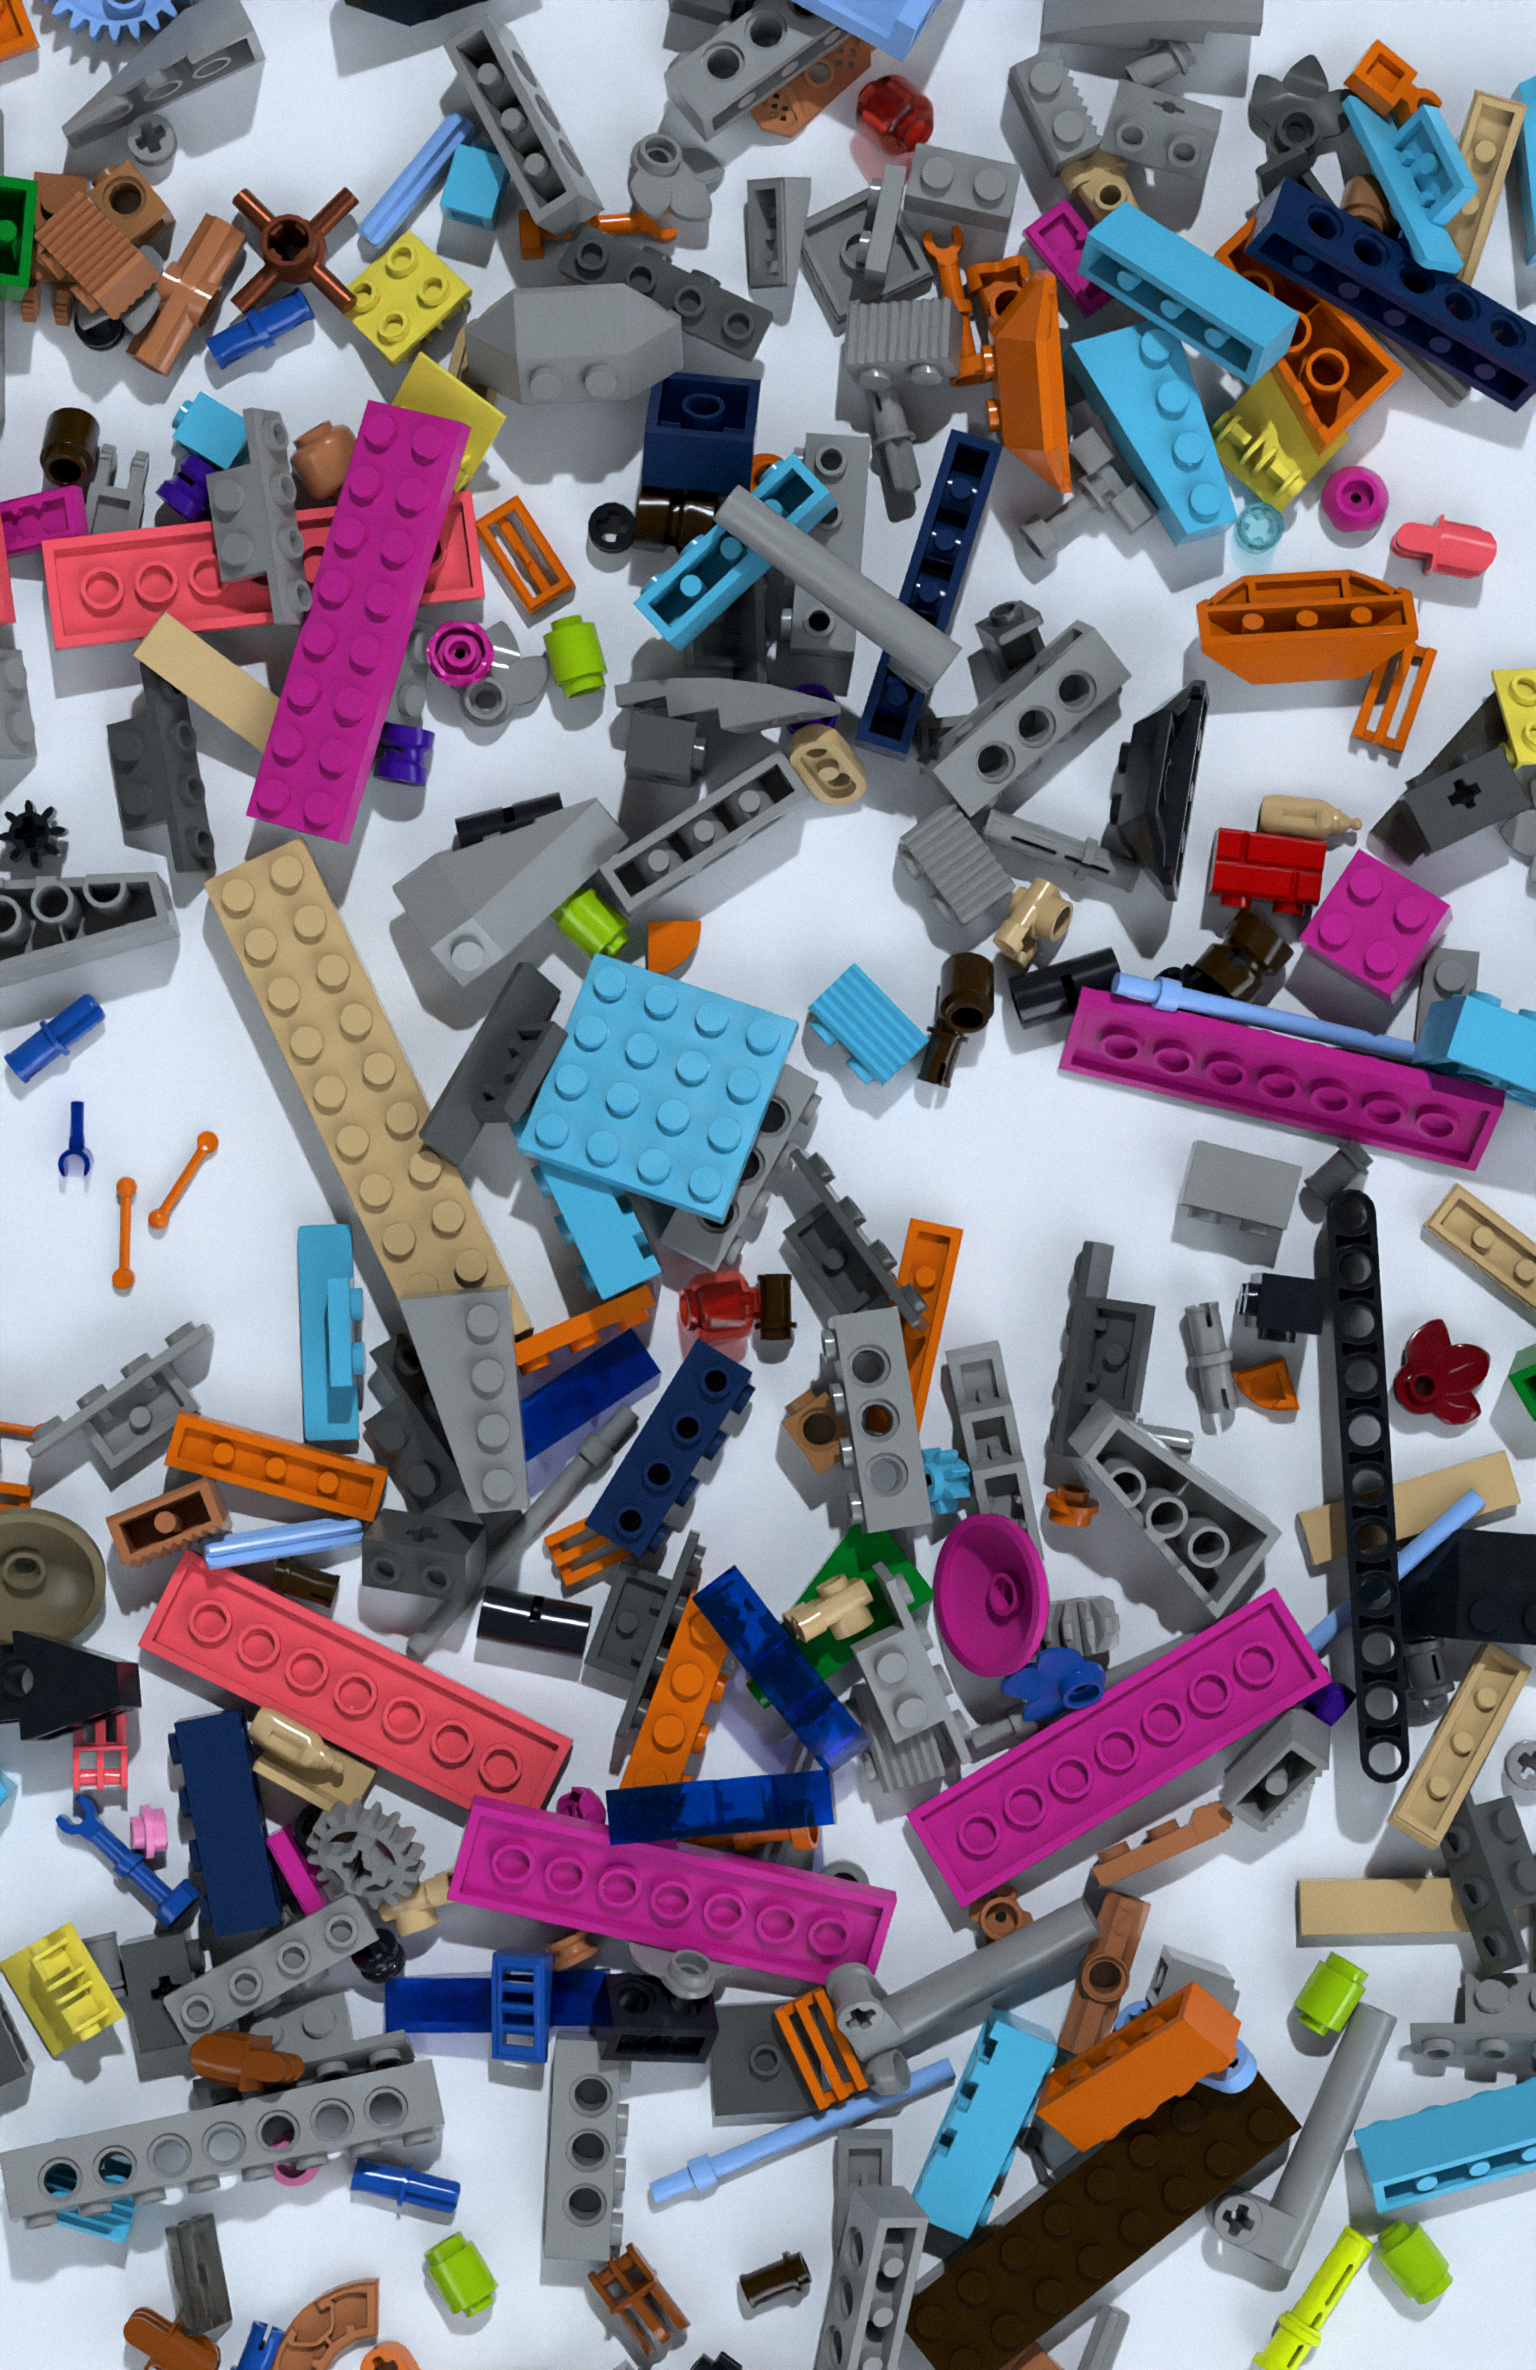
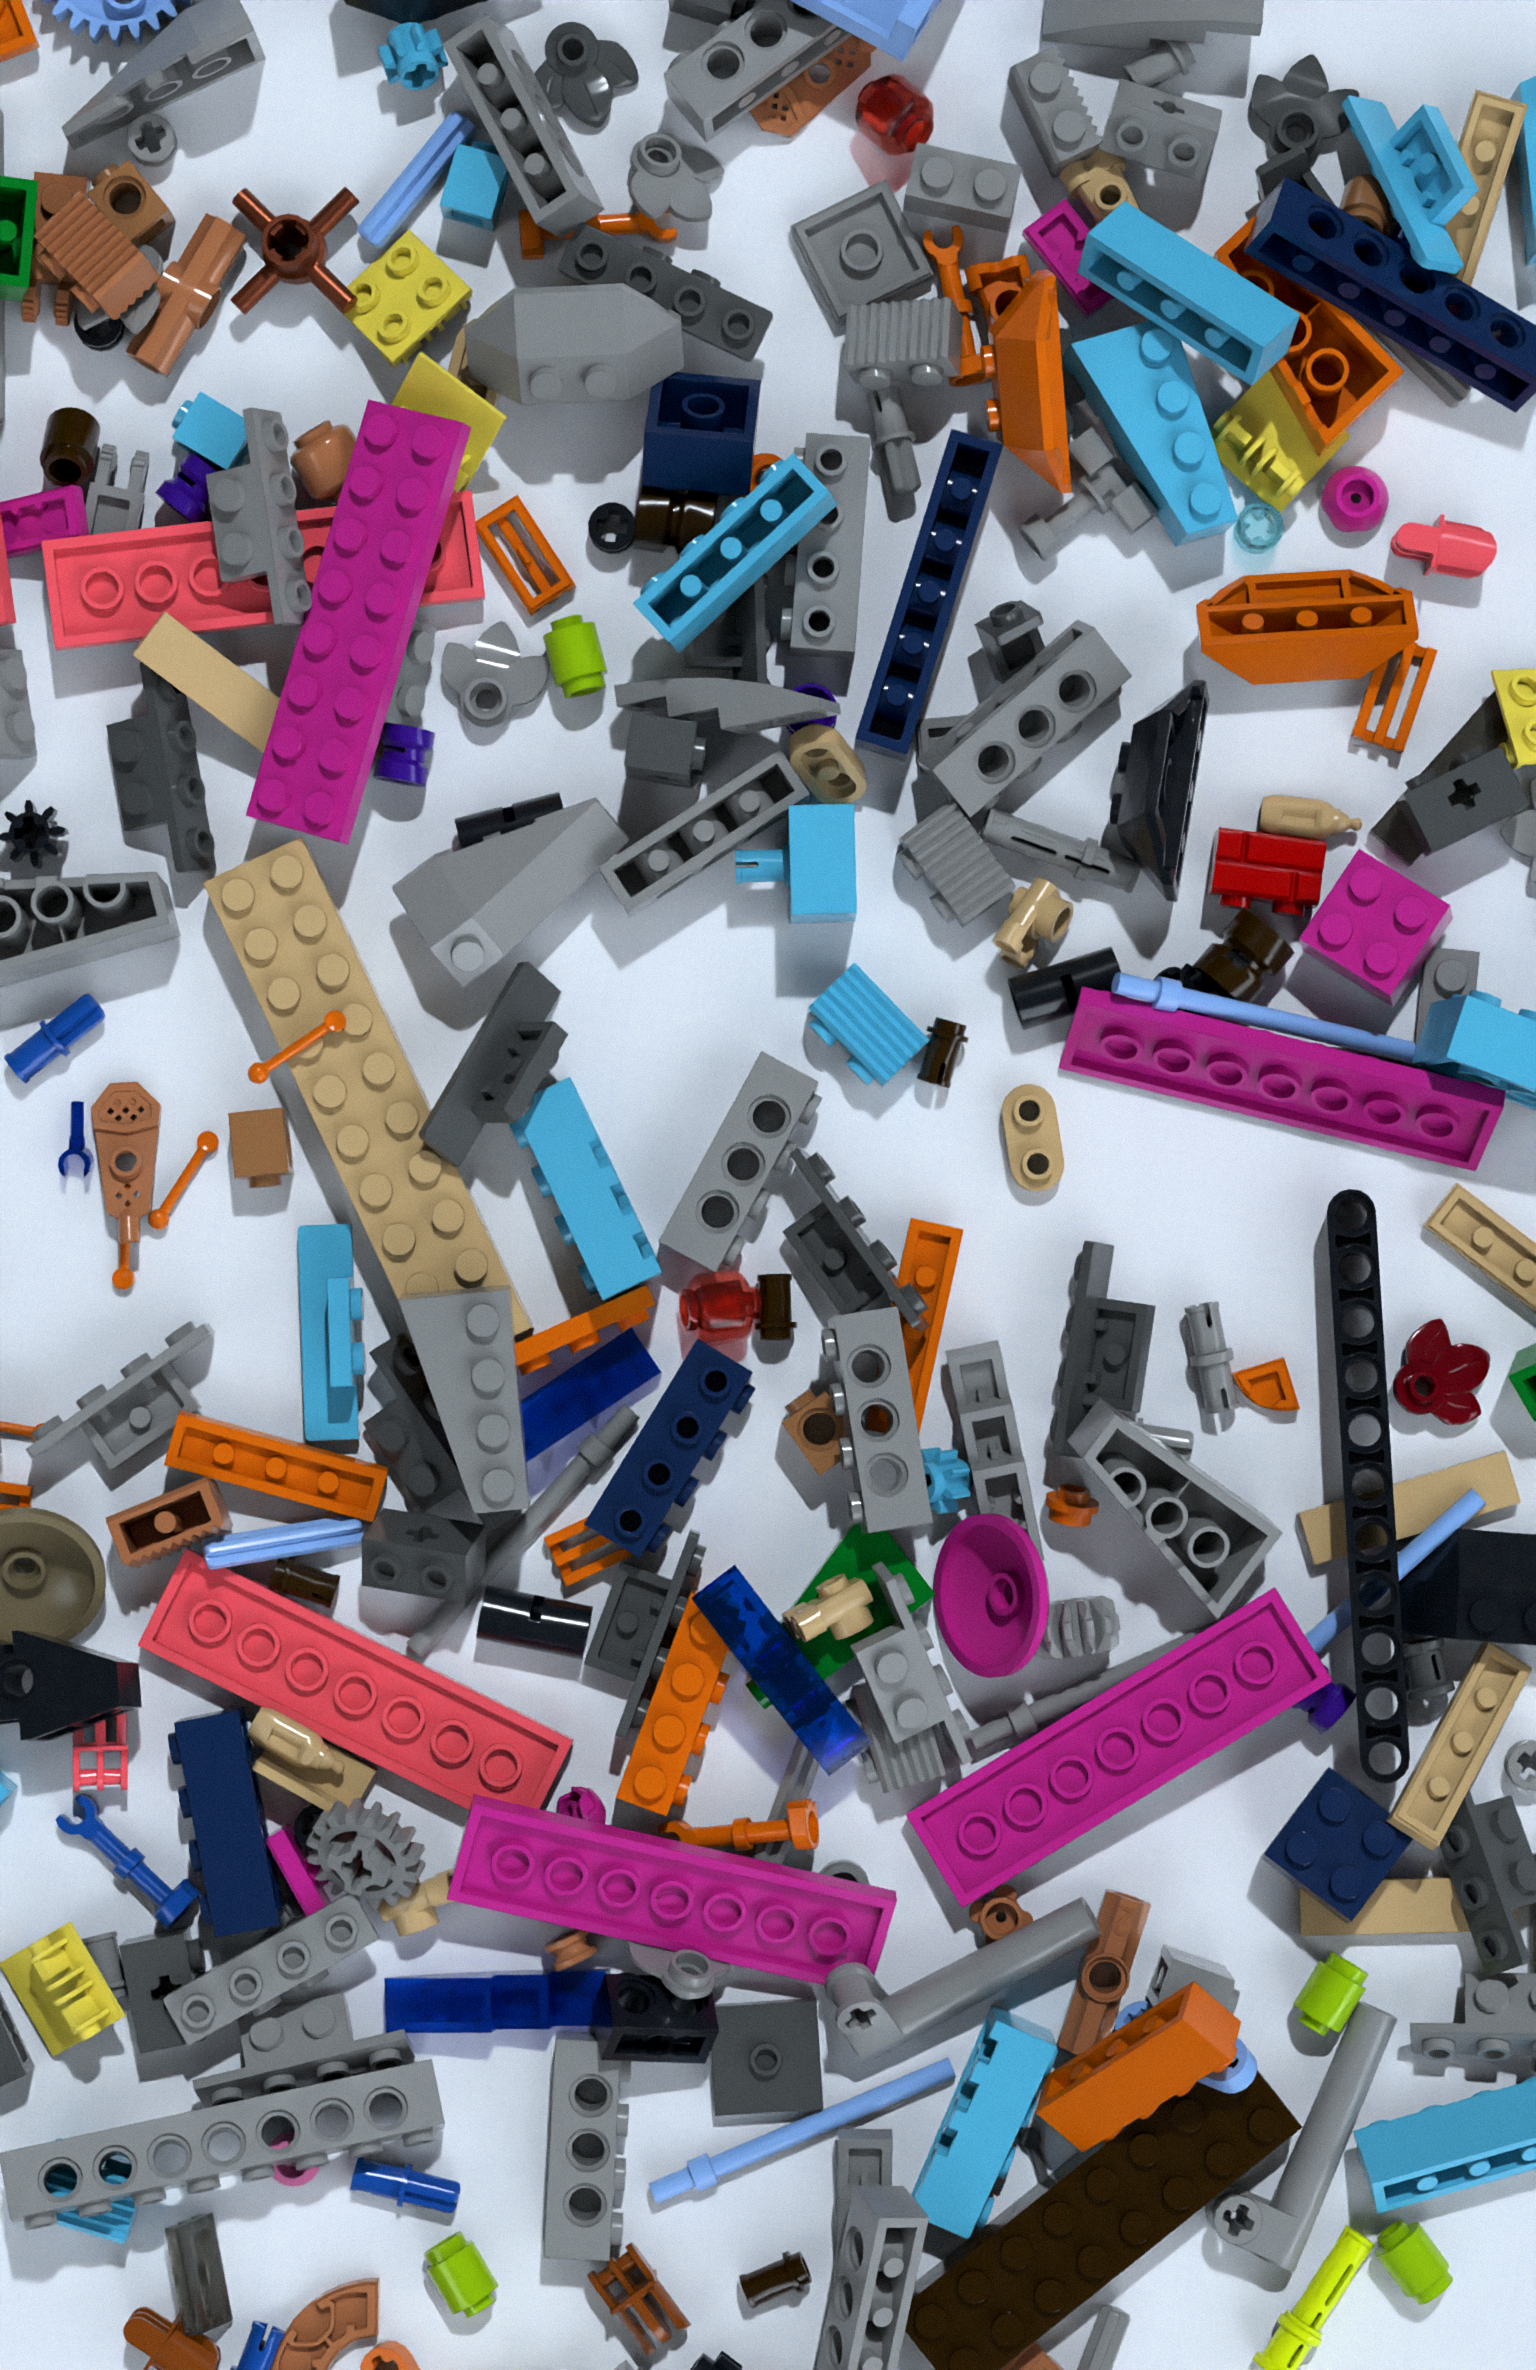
bright pink plate [130,1804,168,1859] -> none
dark orange arm [189,2030,305,2091] -> none
blue pin [205,287,316,370] -> none
black bush [351,1928,406,1984] -> none
dark pink plate [426,621,494,687] -> none
blue slope [491,1949,554,2063] -> none
medium azure plate [518,953,799,1224] -> none
lime brick [550,886,631,960] -> none
clear blue slope [605,1769,838,1846] -> none
orange tile [648,921,702,975] -> none
light grey axle [713,485,962,694] -> none
light grey slope [747,177,811,289] -> none
orange tile [772,1986,868,2111] -> none
light grey plate [856,163,907,284] -> none
light grey hinge [865,2048,911,2095] -> none
dark brown brick [940,952,995,1033] -> none
blue plate [1000,1647,1106,1722] -> none
nougat hinge [1090,1801,1234,1887] -> none
light grey brick [1177,1140,1303,1238] -> none
light grey brick [1221,1704,1331,1832] -> none
black brick [1238,1273,1328,1343] -> none
dark grey pin [1304,1138,1374,1206] -> none
orange plate [1343,39,1442,125] -> none
none -> nougat piece [91,1082,162,1244]
none -> medium nougat brick [228,1108,294,1188]
none -> orange hinge [248,1010,346,1084]
none -> medium azure gear [378,22,448,90]
none -> dark grey plate [534,22,639,128]
none -> medium azure brick [735,804,857,923]
none -> tan plate [1001,1084,1064,1192]
none -> dark blue brick [1260,1767,1413,1924]

